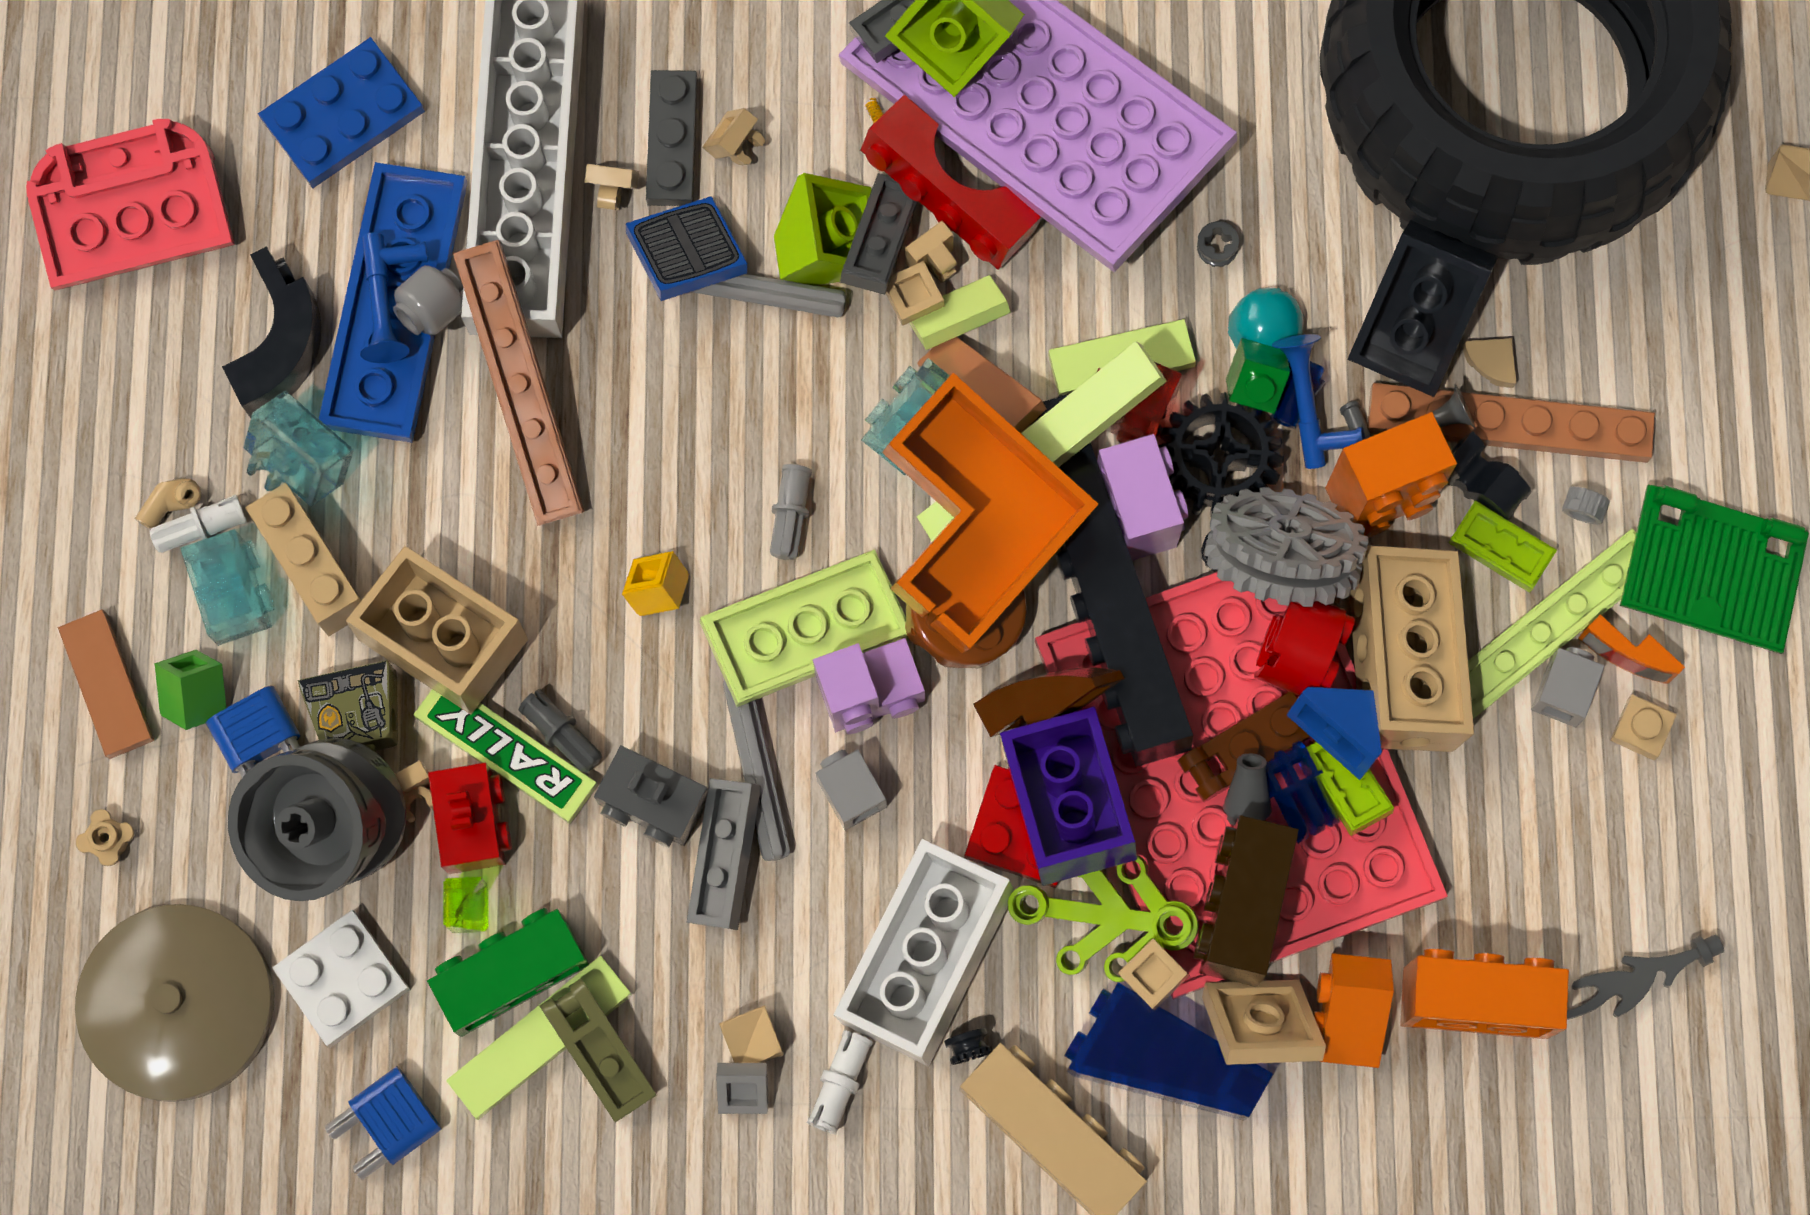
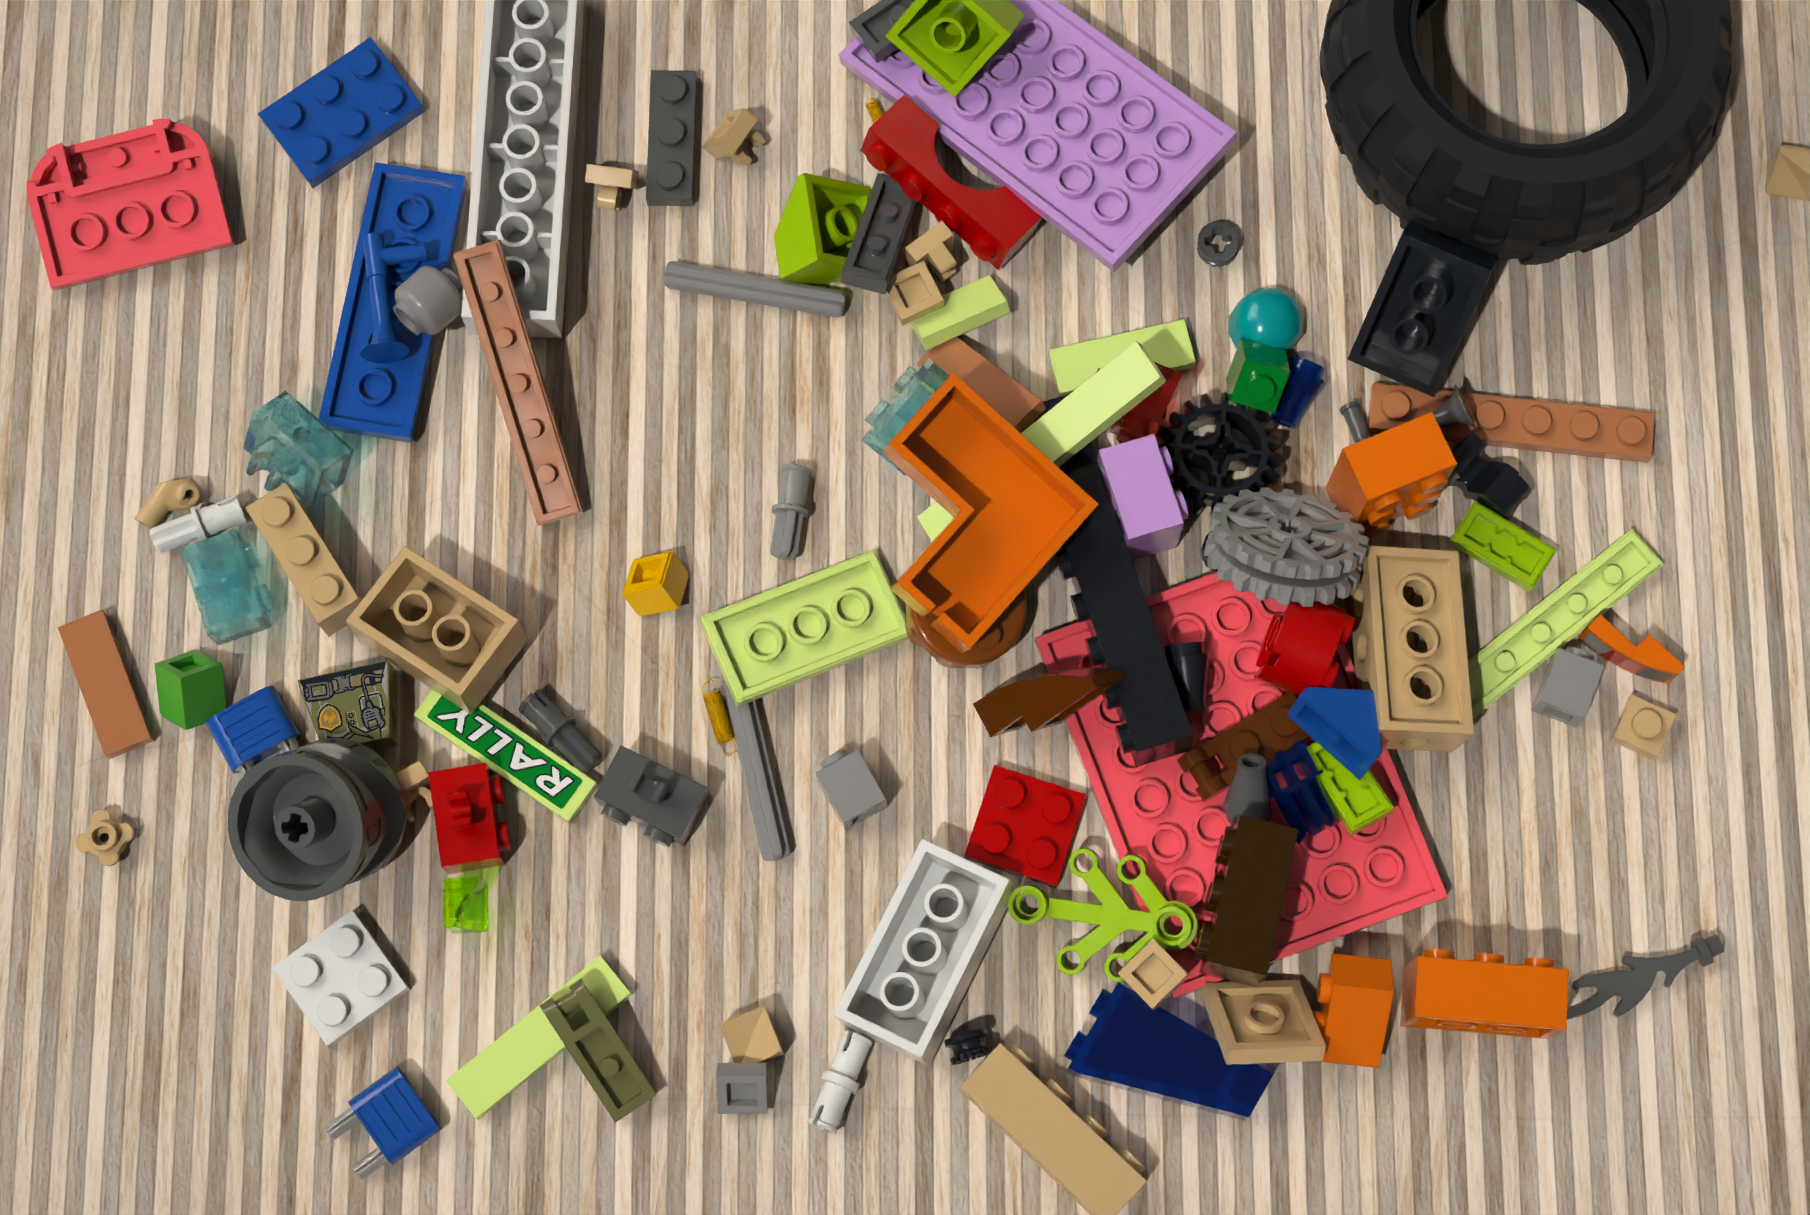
dark tan dish [75,904,274,1102] -> none
black arch [222,246,321,420] -> none
green brick [427,908,589,1037] -> none
tile [626,196,747,301] -> none
plate [687,778,761,930] -> none
lavender brick [813,638,925,734] -> none
dark purple brick [1000,706,1137,886] -> none
blue piece [1272,334,1365,469] -> none
tan tile [1462,338,1516,388] -> none
light grey axle [1562,486,1610,525] -> none
green window [1620,485,1809,654] -> none
none -> yellow piece [702,679,735,756]
none -> black cone [1165,641,1209,712]

